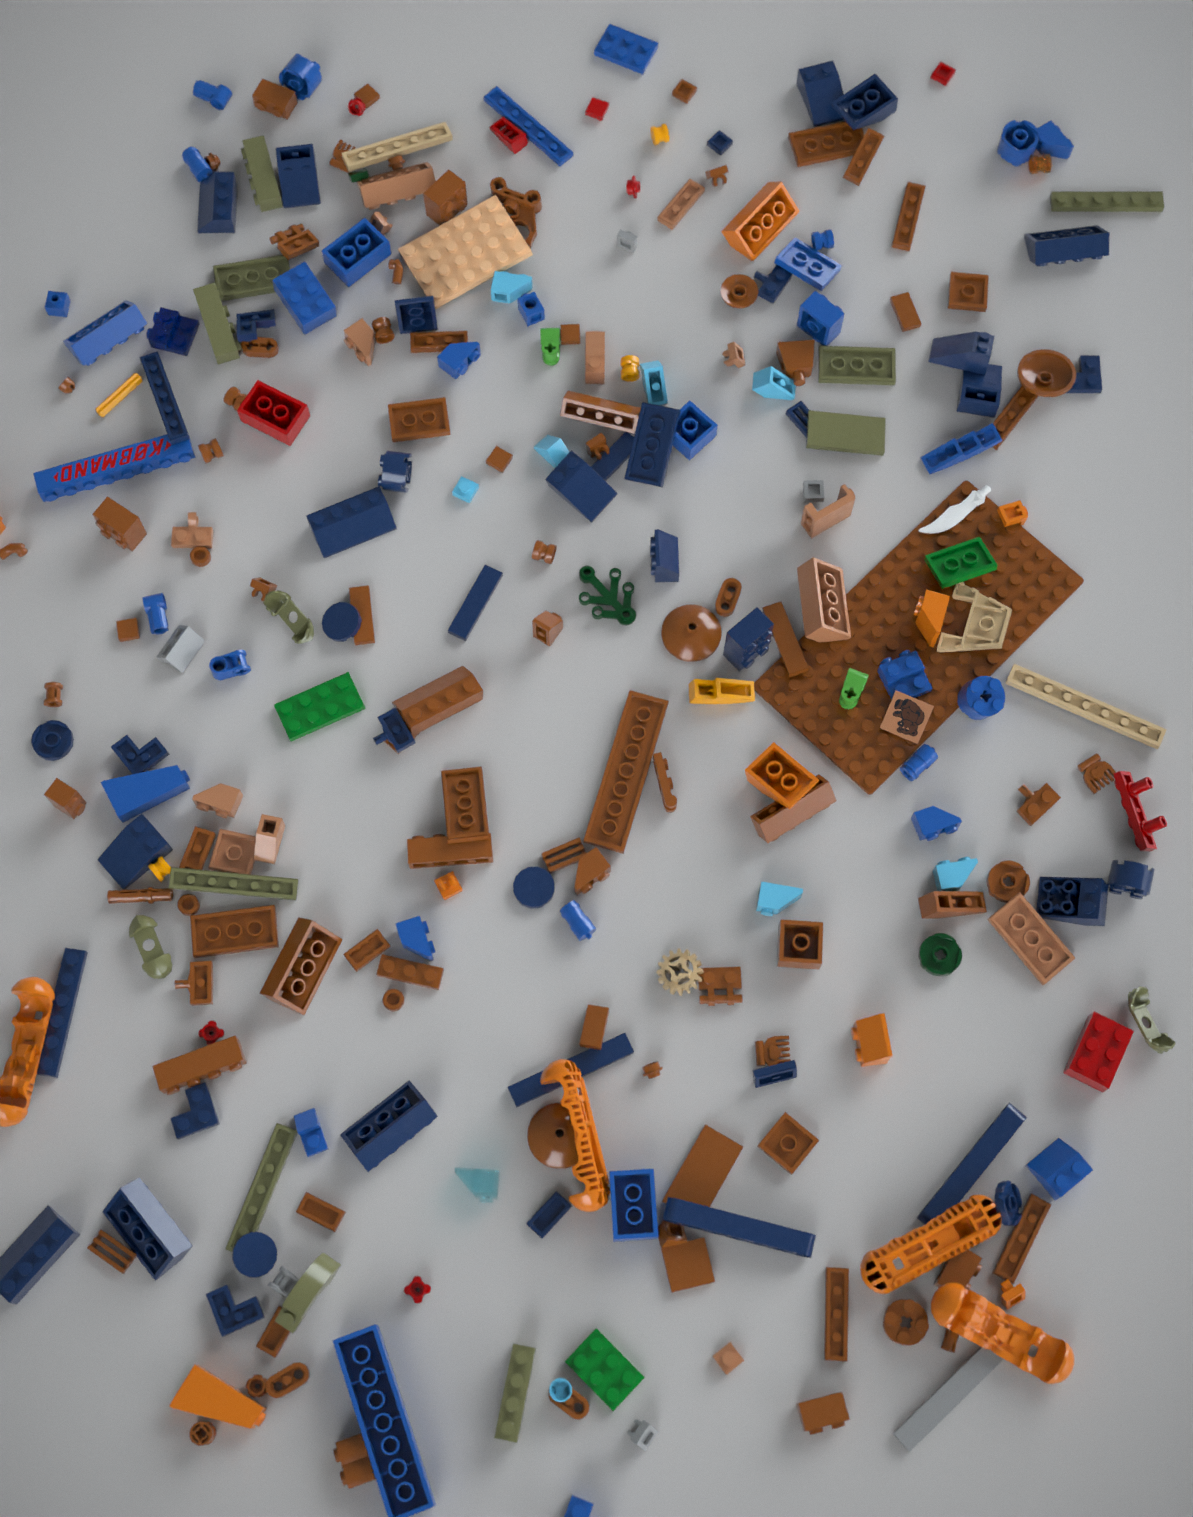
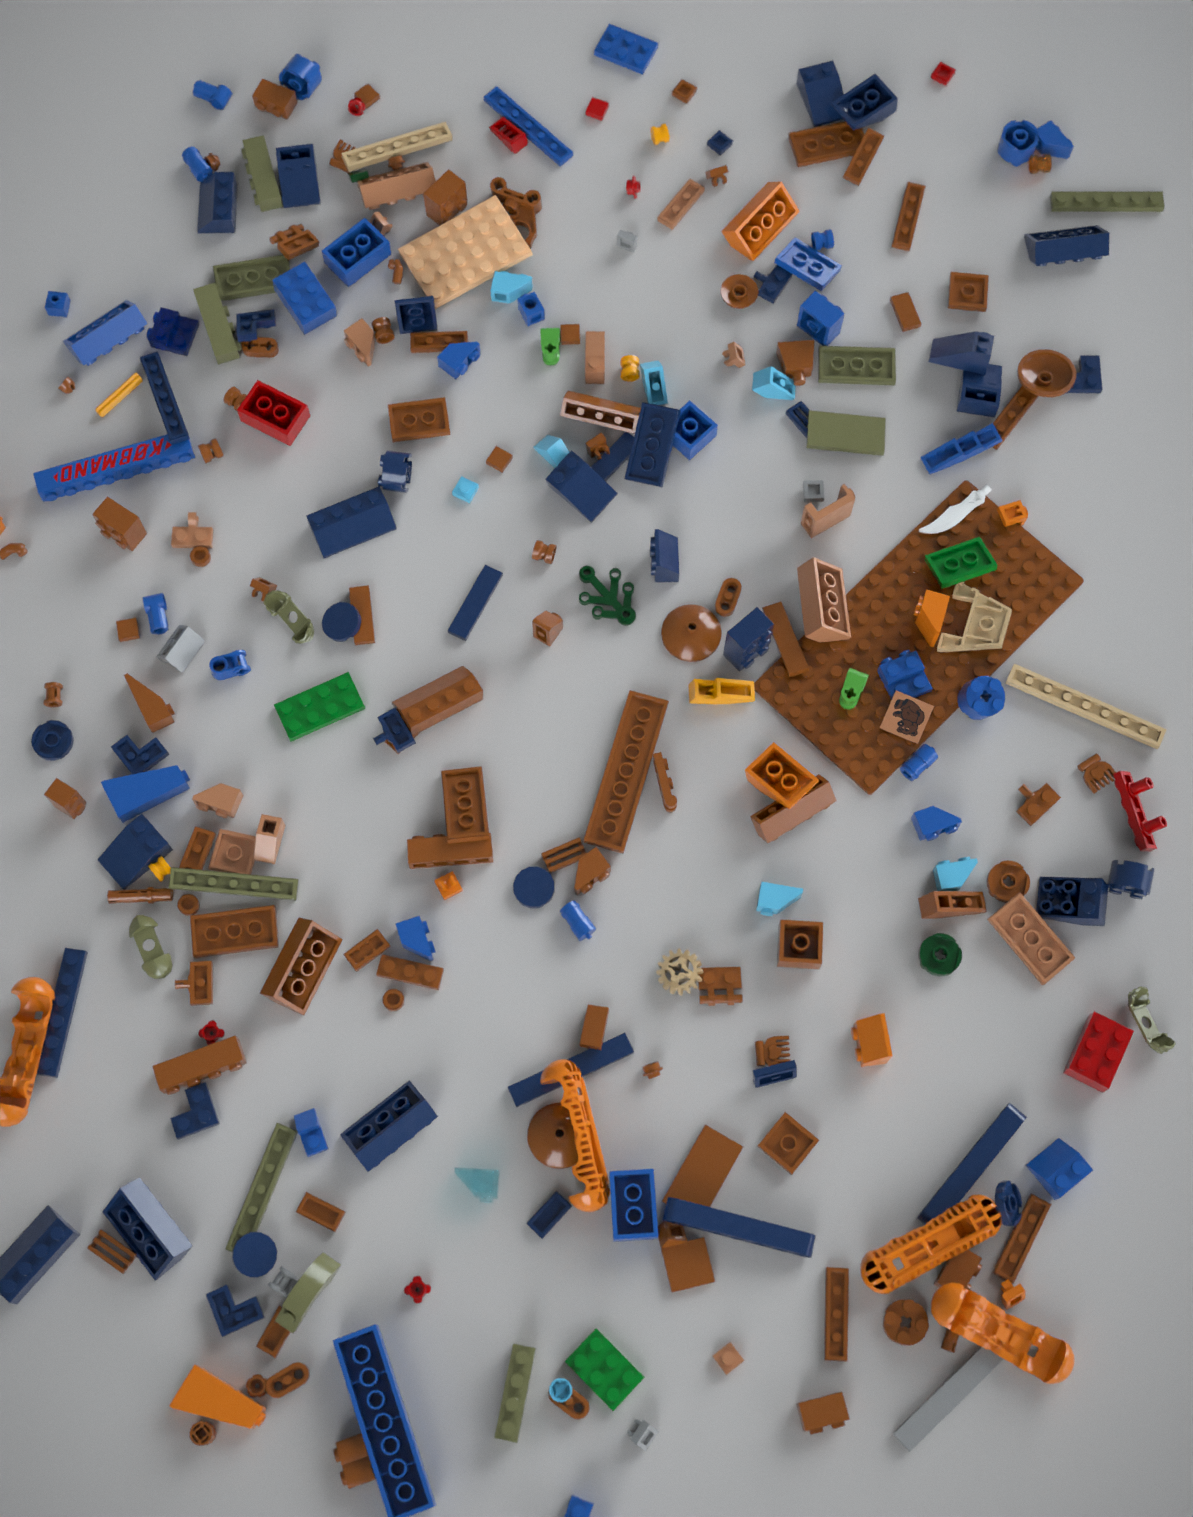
none -> dark orange slope [124,673,175,733]

